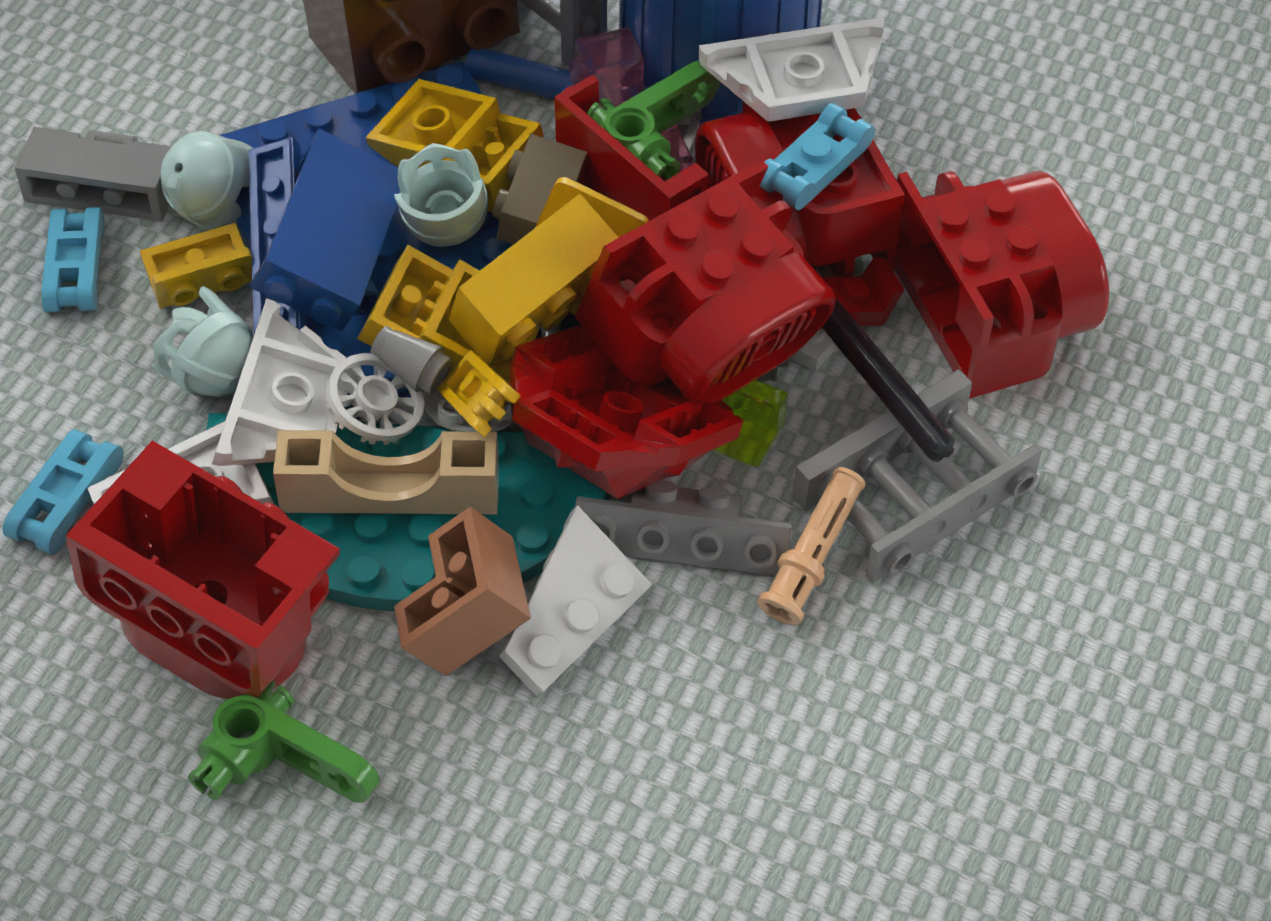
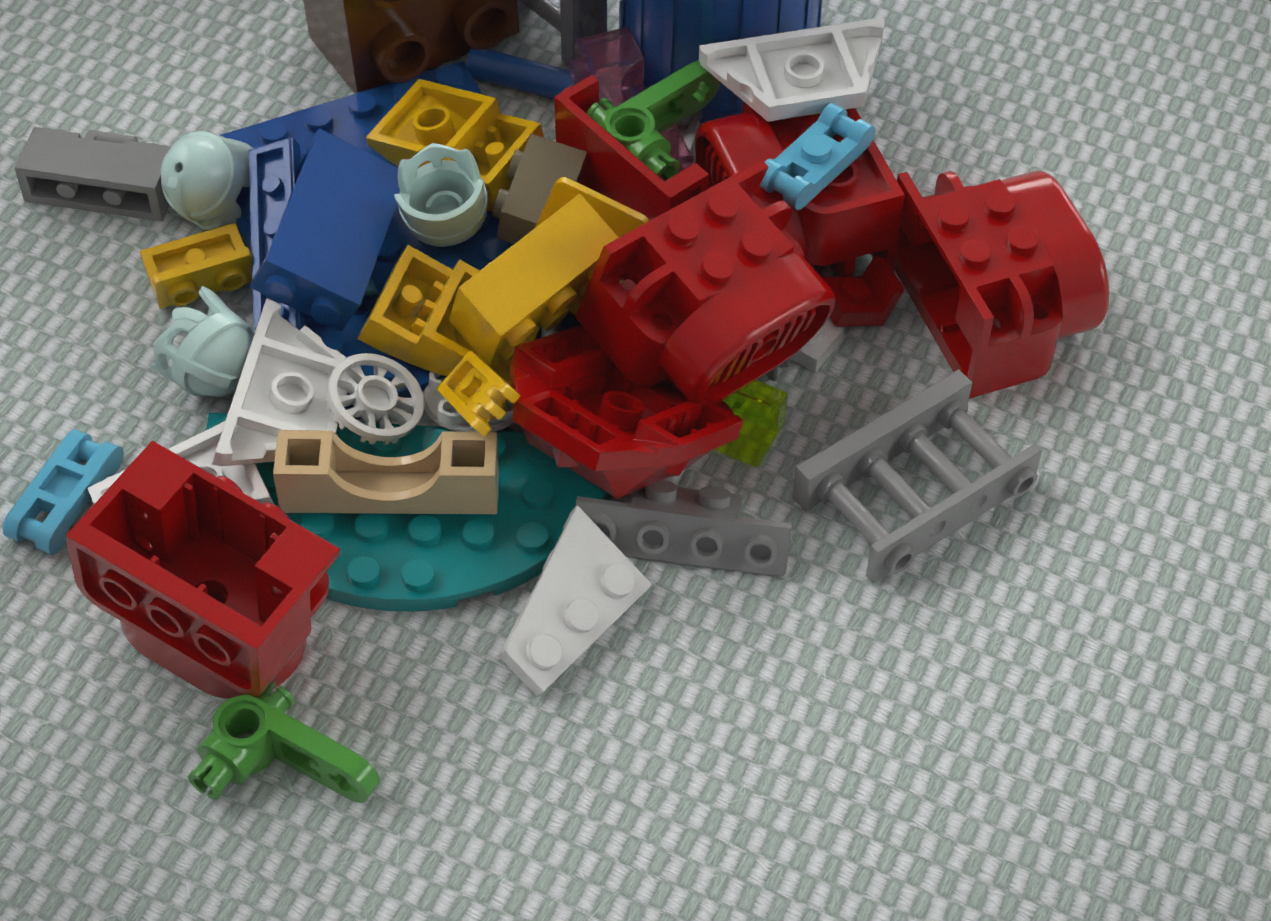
medium azure plate [41,207,105,313] -> none
light grey cone [370,326,452,395] -> none
nougat brick [394,507,531,676] -> none
light nougat pin [756,467,866,626] -> none
black axle [822,298,955,462] -> none

